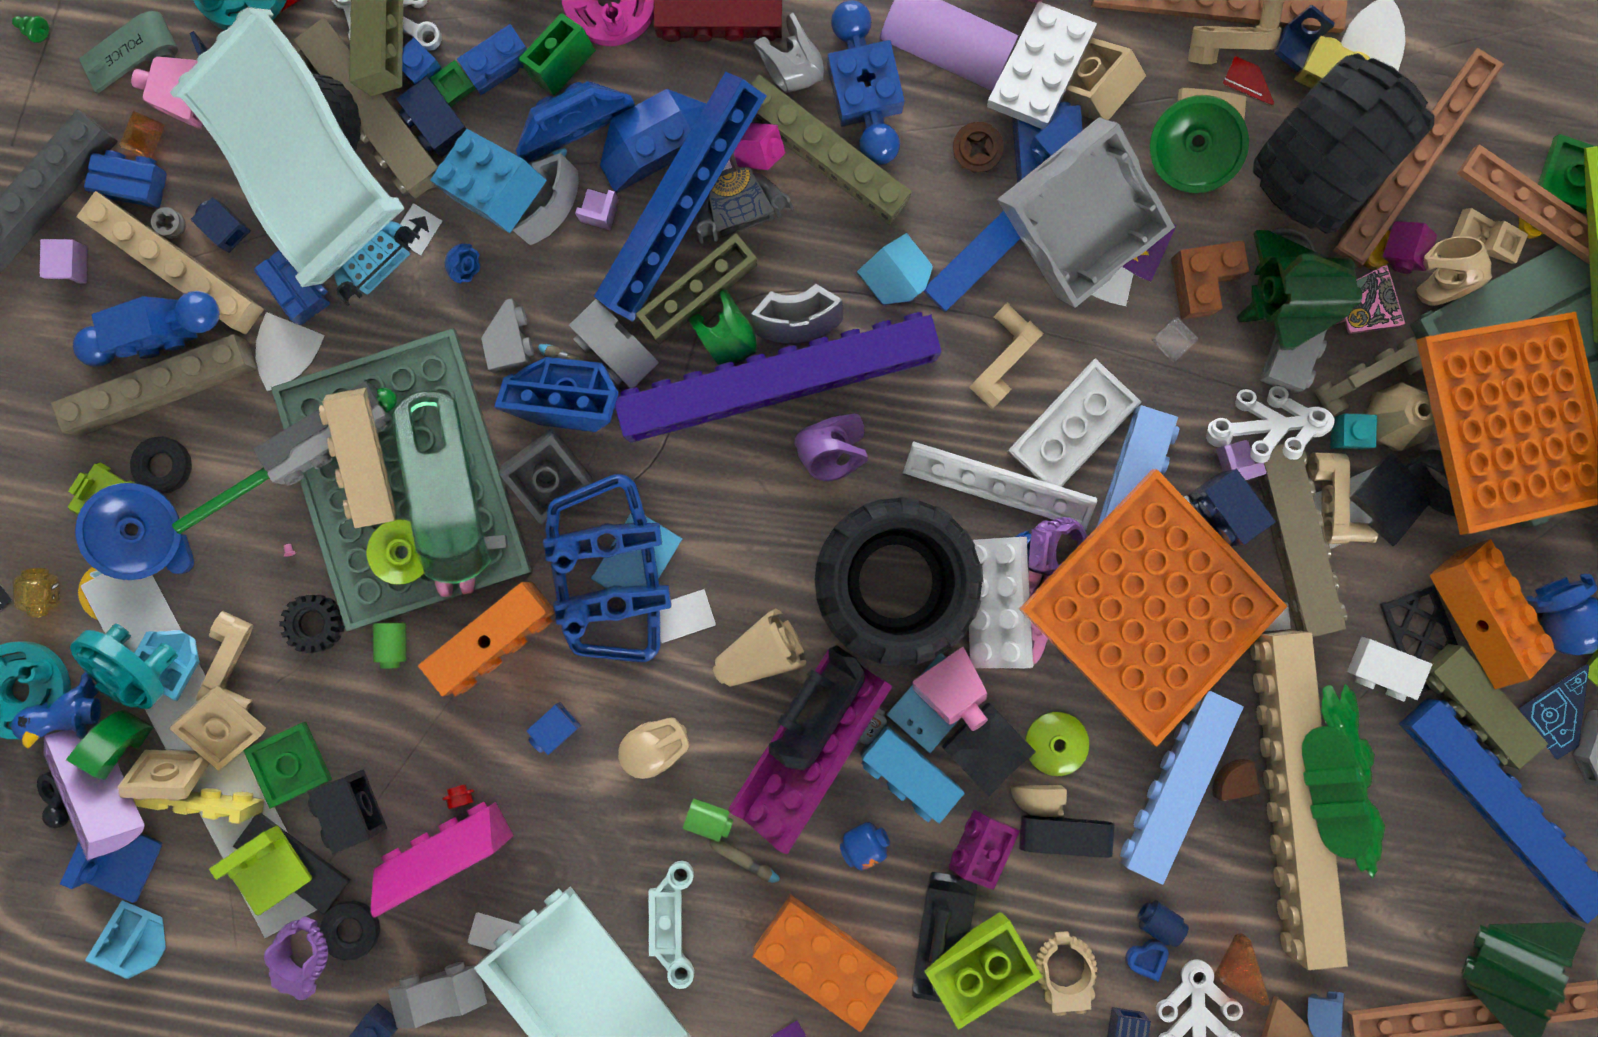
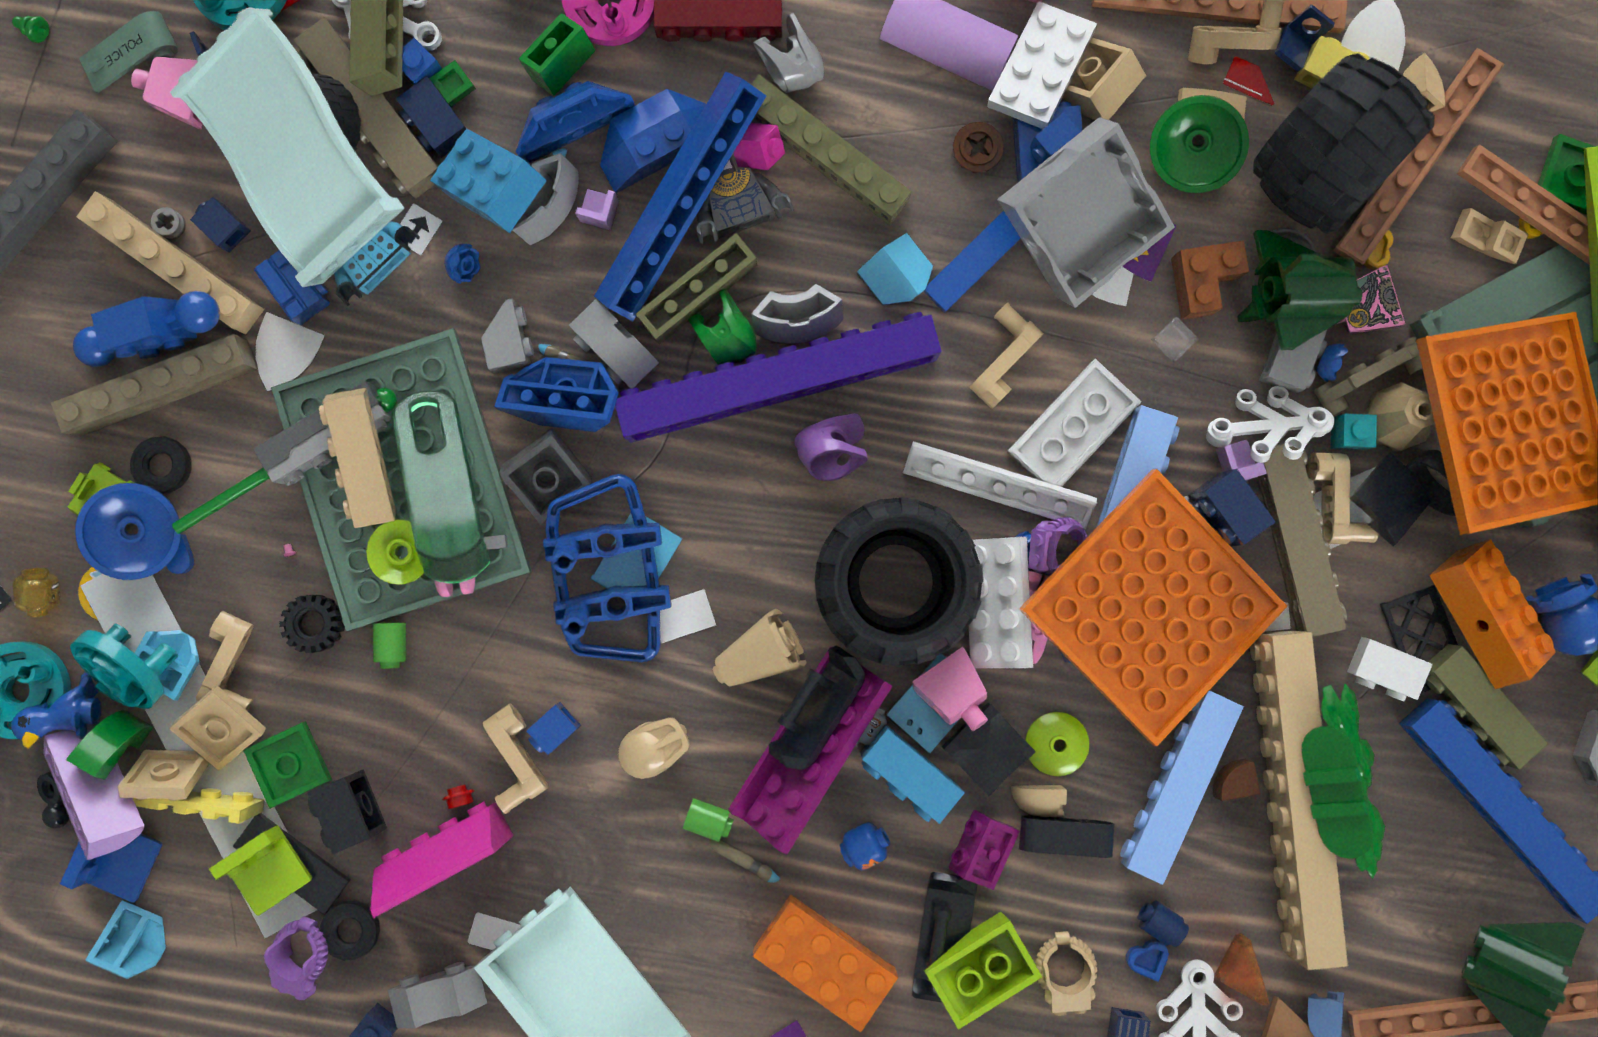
lavender panel [40,239,88,283] -> none
blue brick [84,150,167,208] -> none
clear orange slope [119,111,165,159] -> none
orange brick [418,582,555,697] -> none
blue brick [457,24,527,96] -> none
light aqua plate [649,861,694,989] -> none
blue brick [827,0,905,165] -> none
magenta brick [1383,221,1437,274] -> none
tan helmet [1416,236,1492,306] -> none
dark blue sticker [1518,665,1589,759] -> none
none -> tan beam [483,703,548,814]
none -> blue plate [1316,343,1348,382]
none -> tan brick [1403,53,1445,112]

